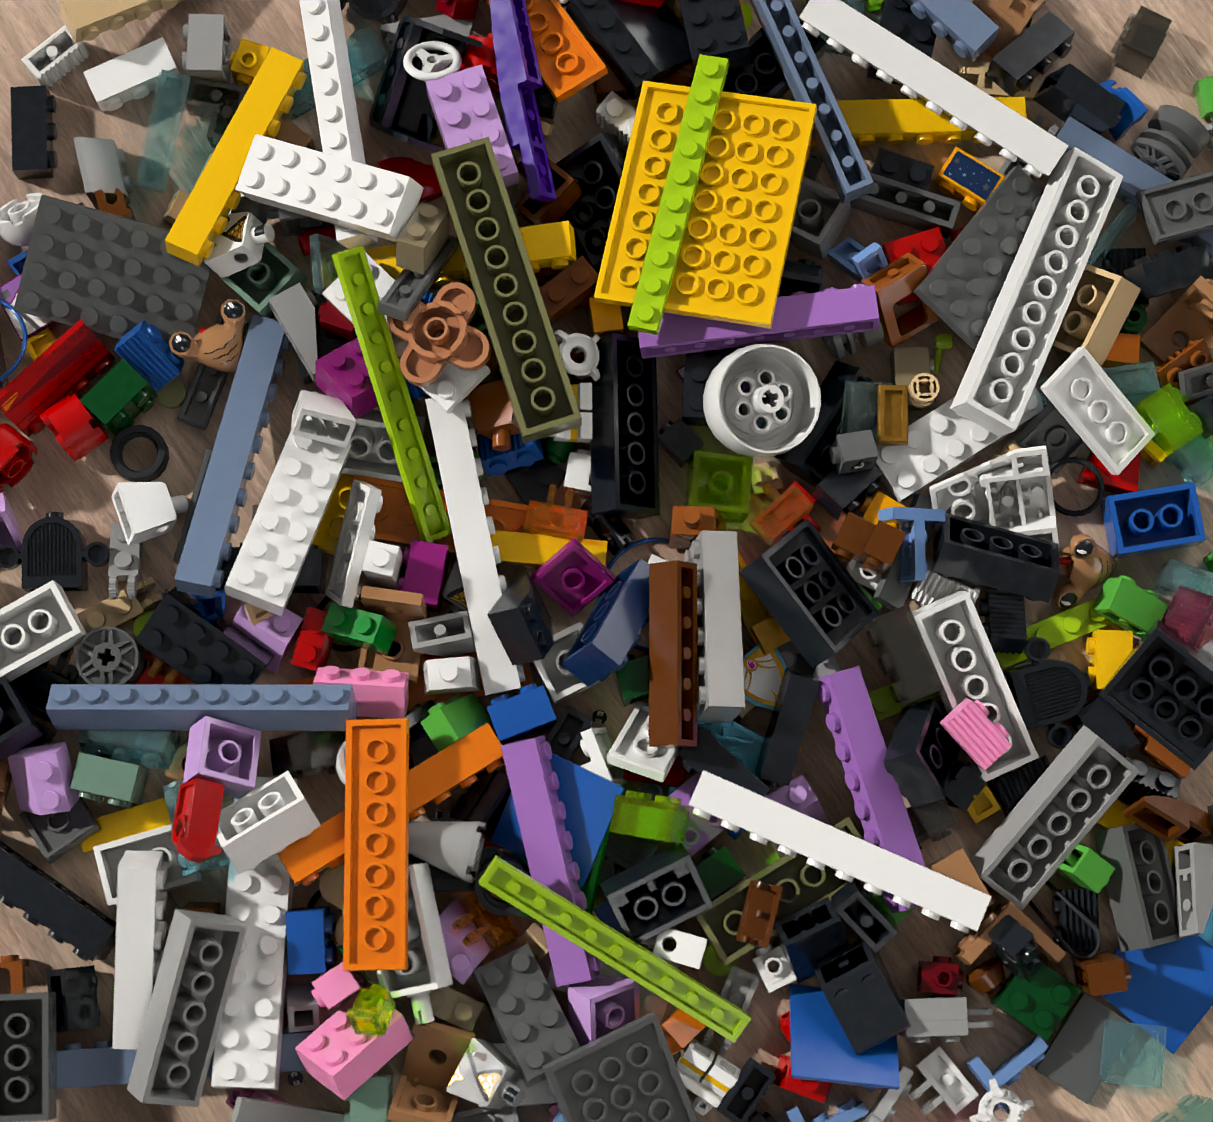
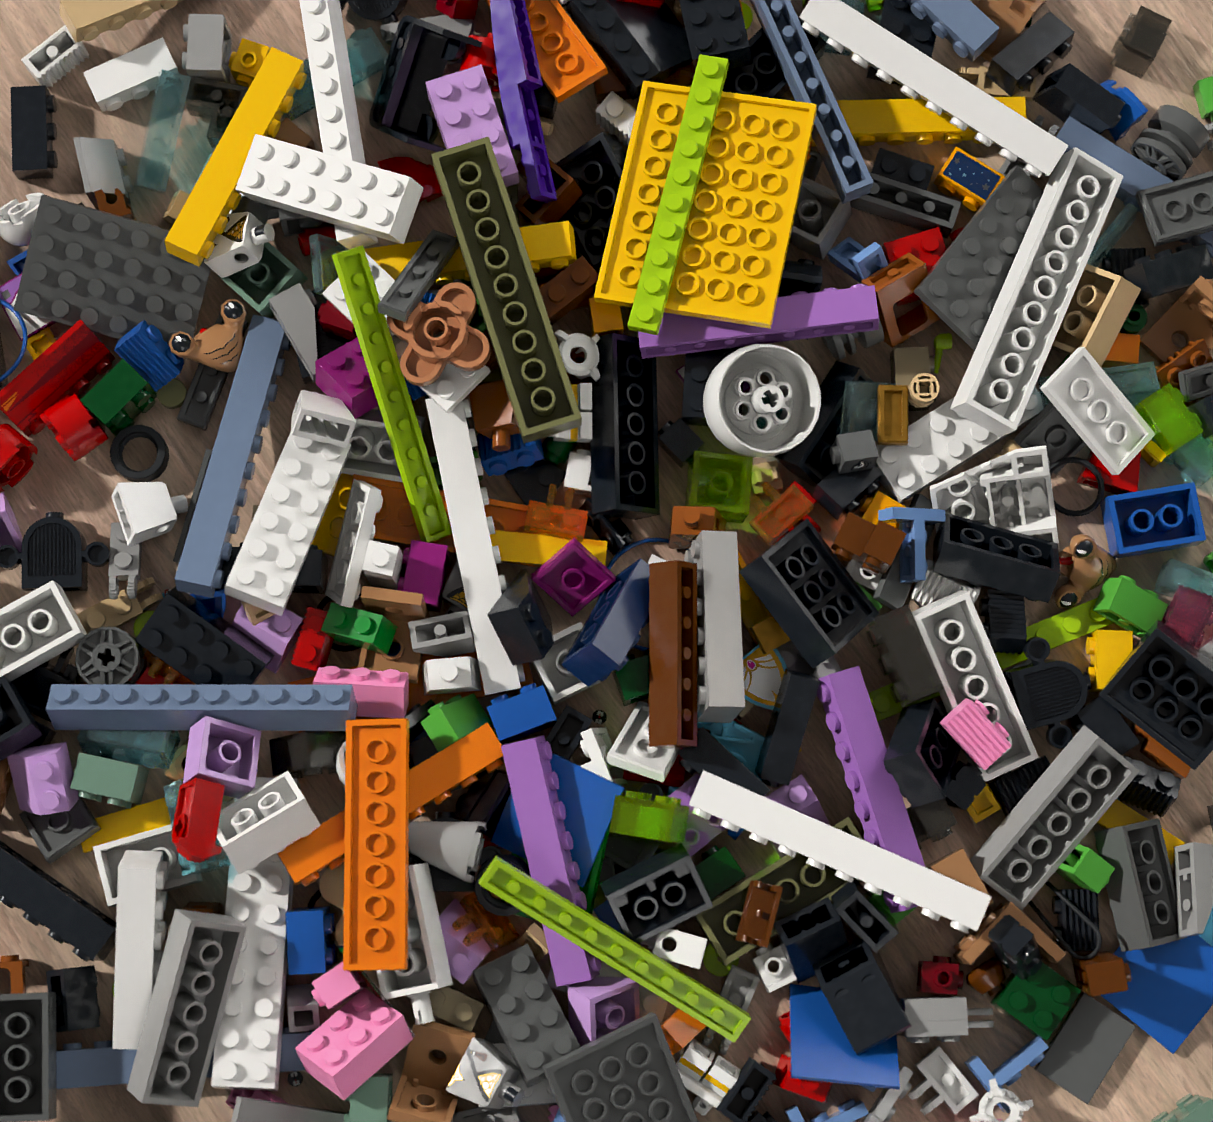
clear neon green brick [346,984,396,1035] -> none
dark tan brick [396,202,449,275] -> none
white piece [403,41,462,82] -> none
clear light blue tile [1099,1020,1167,1089] -> none
reddish brown slope [1123,795,1212,844] -> none

